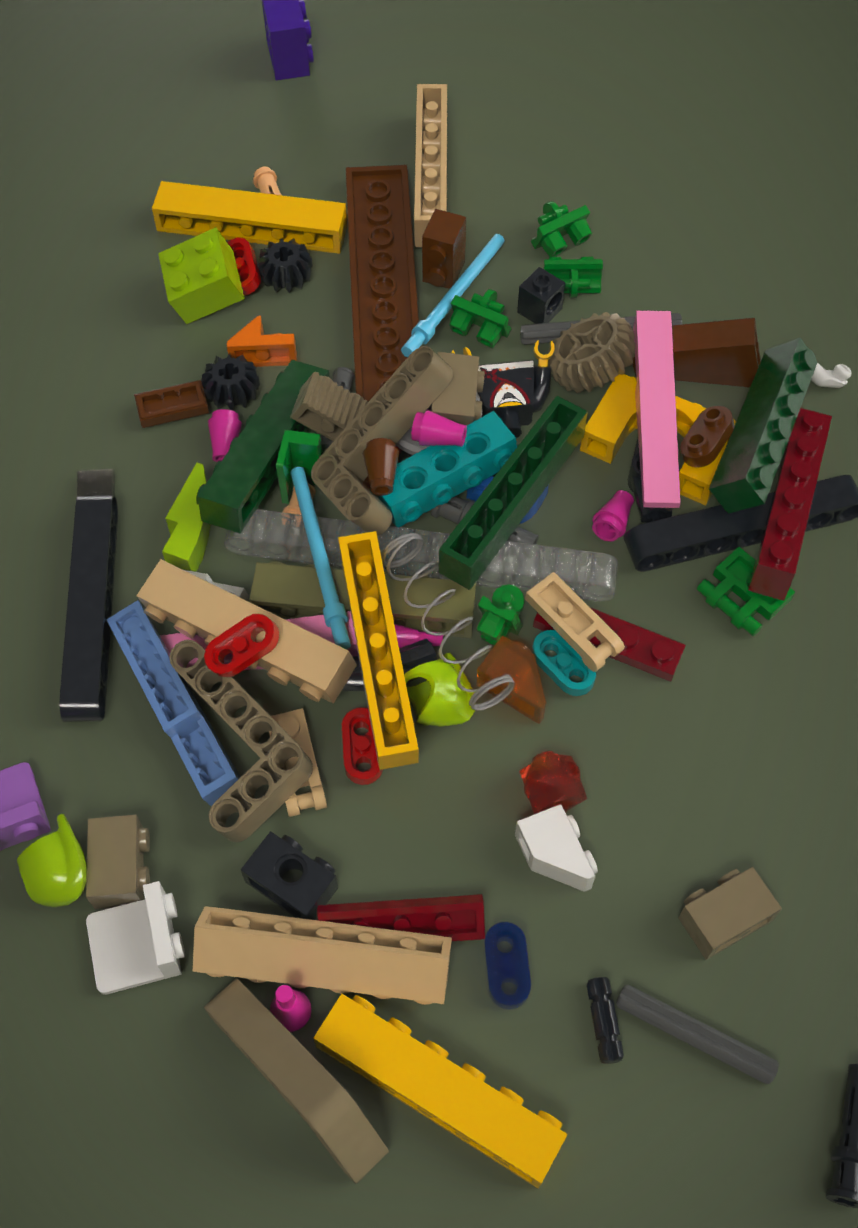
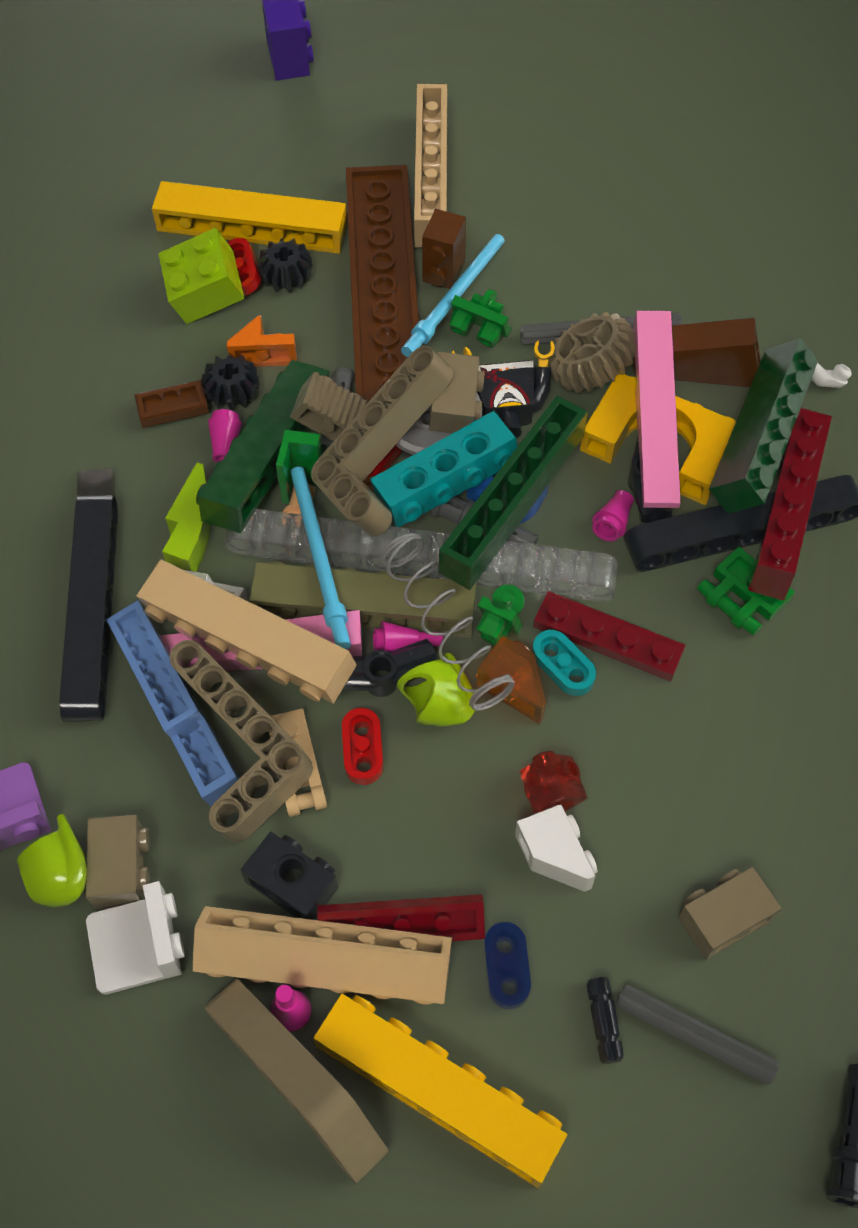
red plate [204,614,279,677] -> none
light nougat pin [253,167,282,195] -> none
yellow brick [338,531,419,770] -> none
reddish brown cone [363,438,399,496] -> none
dark pink cone [411,410,467,447] -> none
black brick [517,267,565,324] -> none
tan plate [525,572,625,672] -> none
green hips [530,201,592,257] -> none
green hips [543,257,603,298] -> none
reddish brown plate [680,406,735,467] -> none

